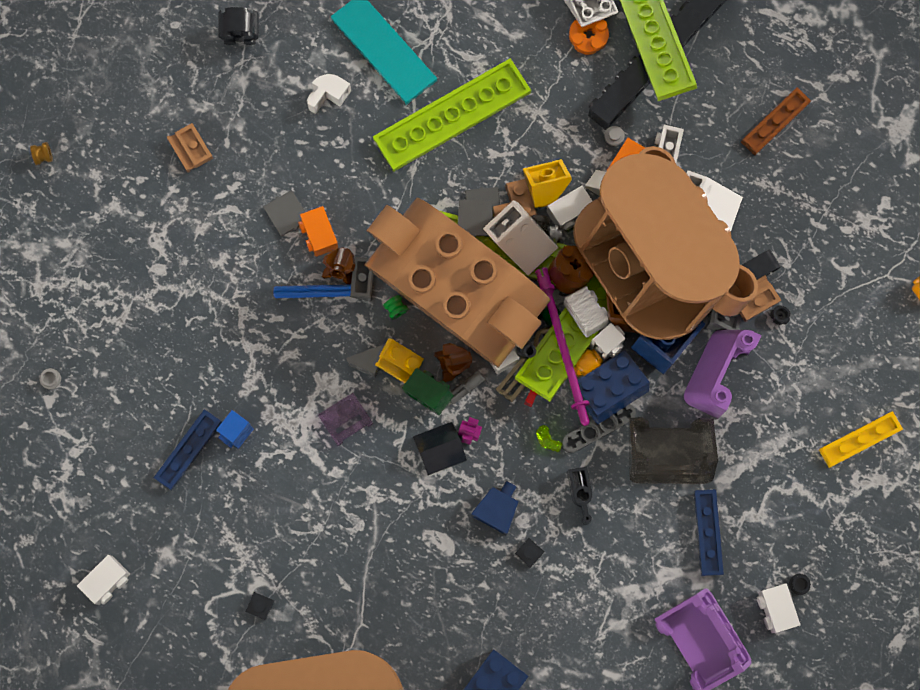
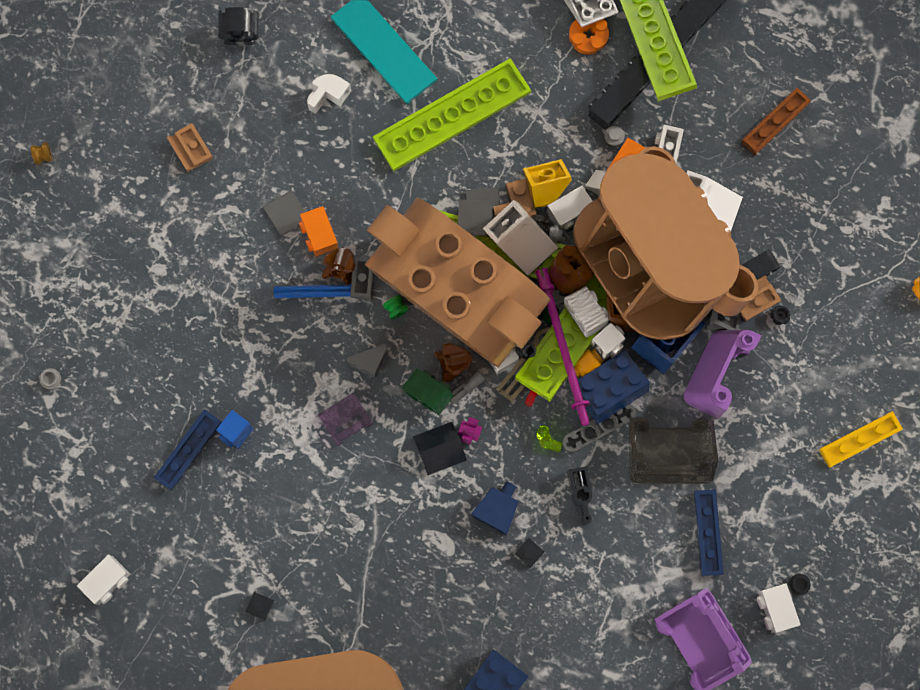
yellow plate [375,338,424,383] -> none

